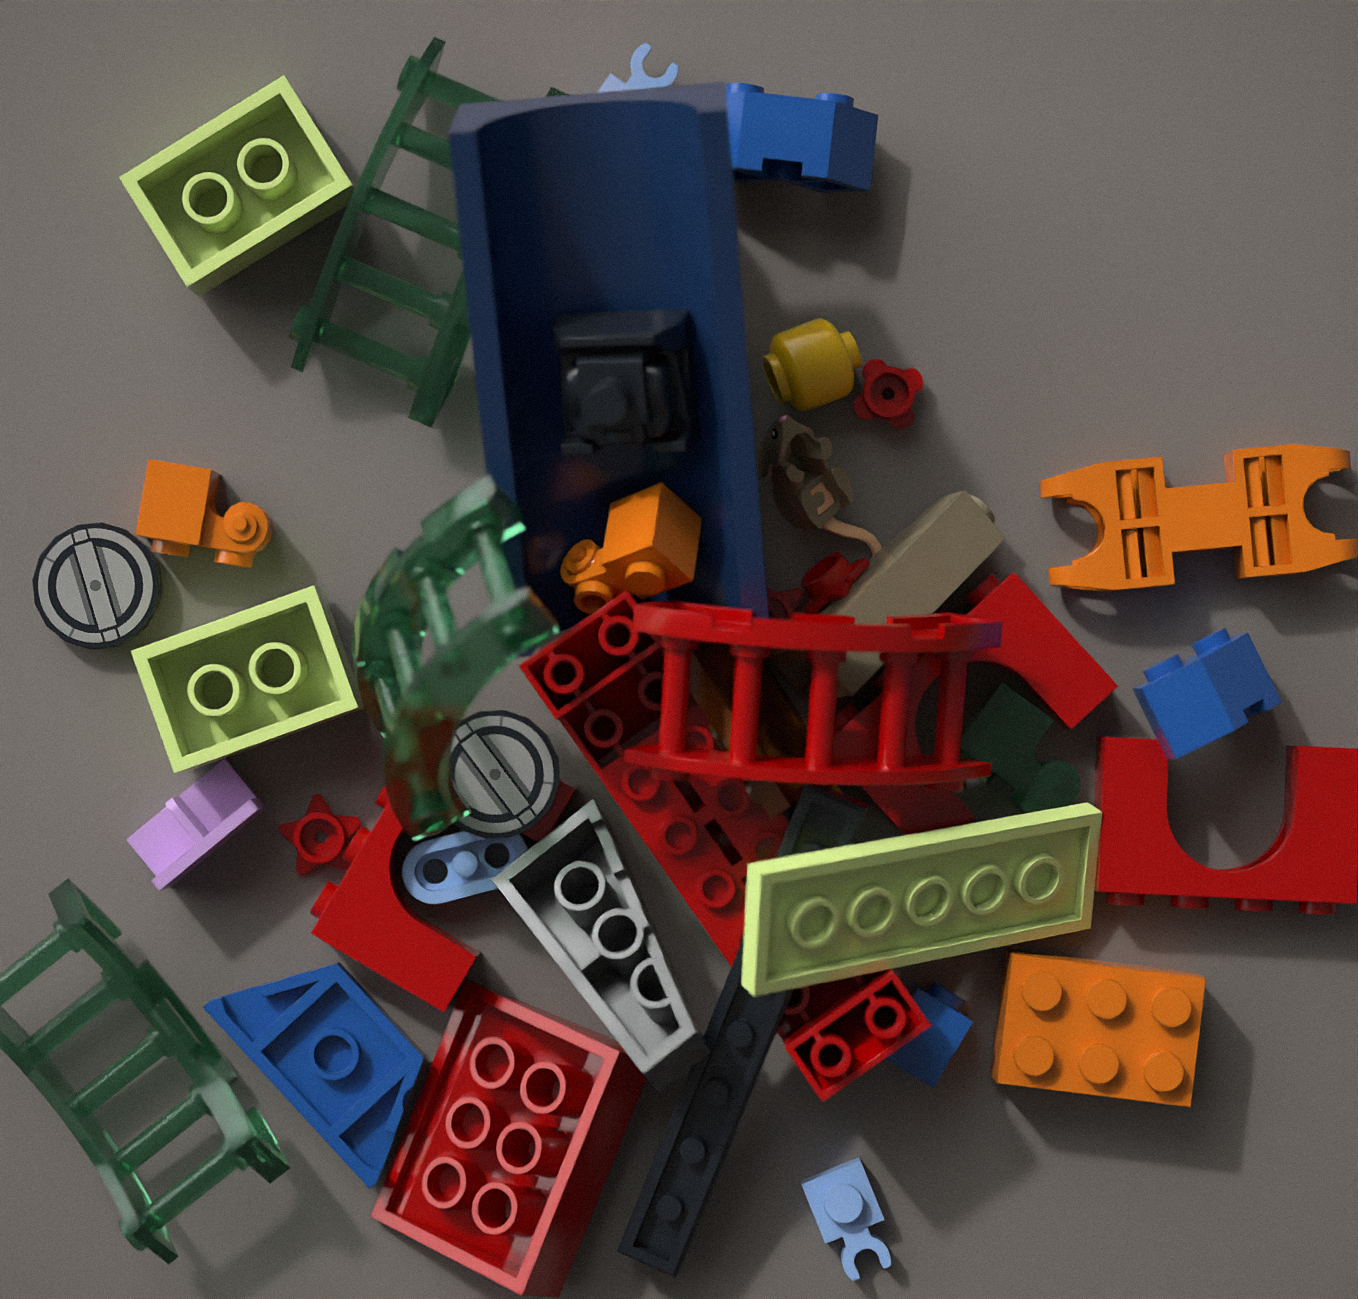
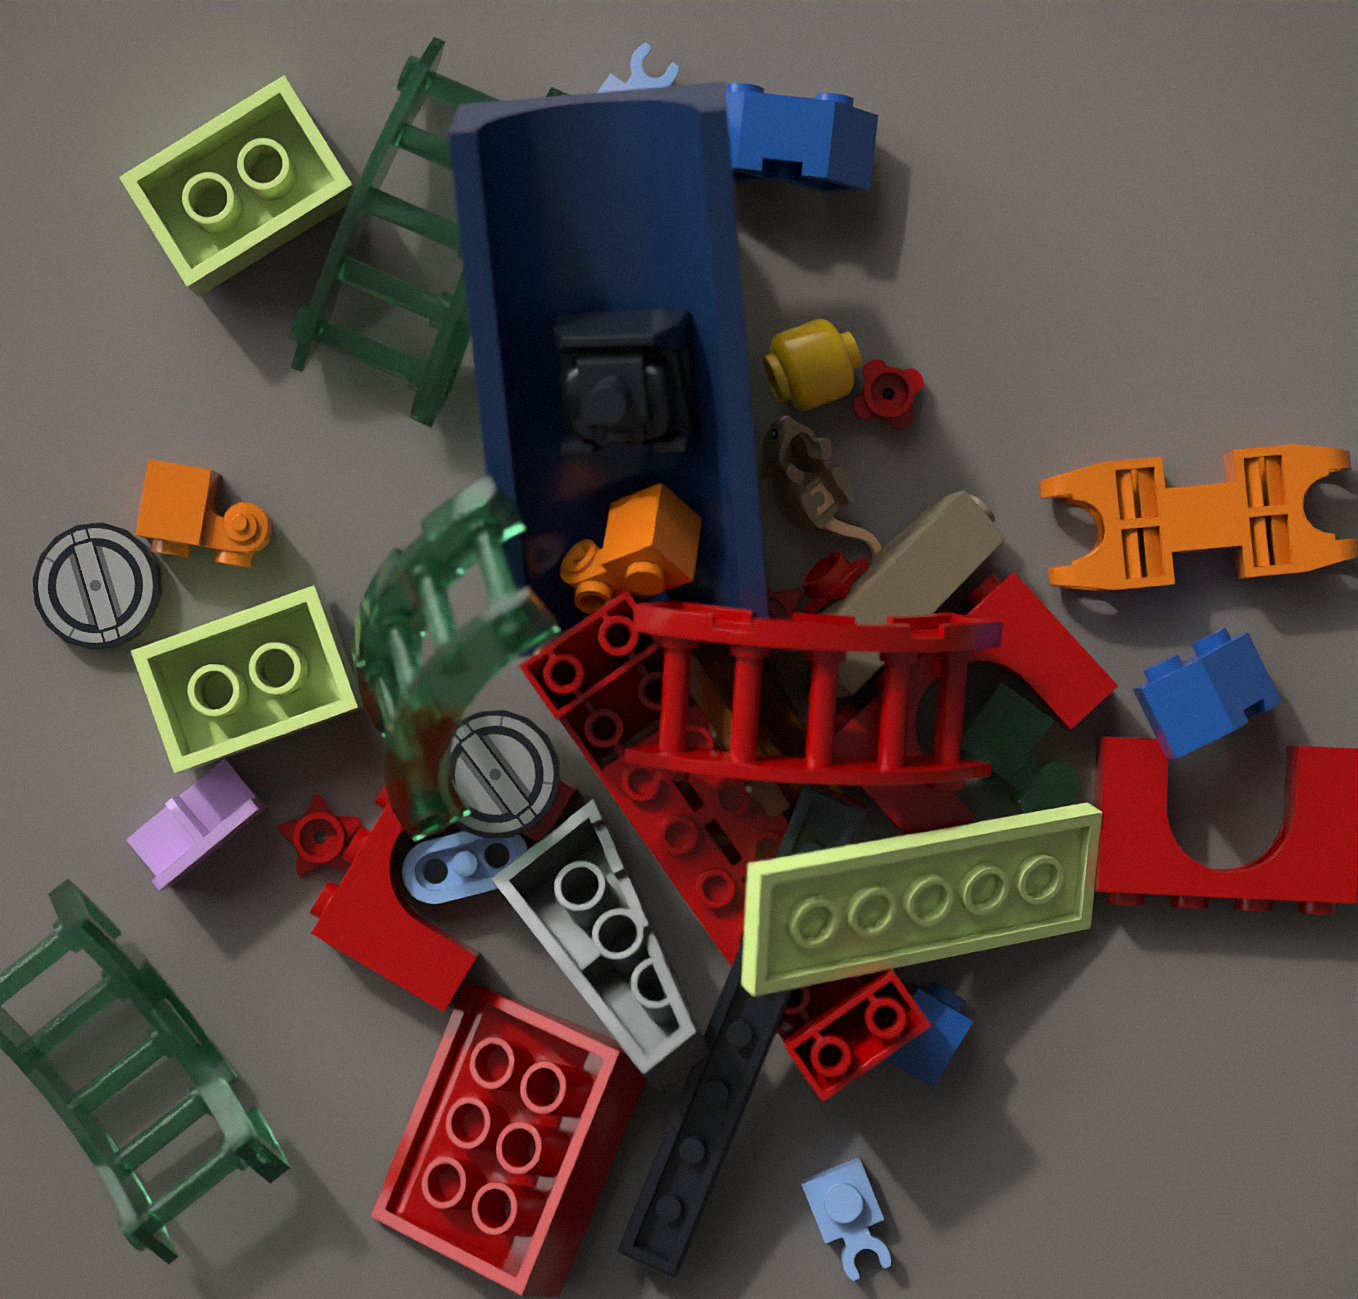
blue wing [203,962,426,1189] -> none
orange brick [990,948,1206,1107] -> none

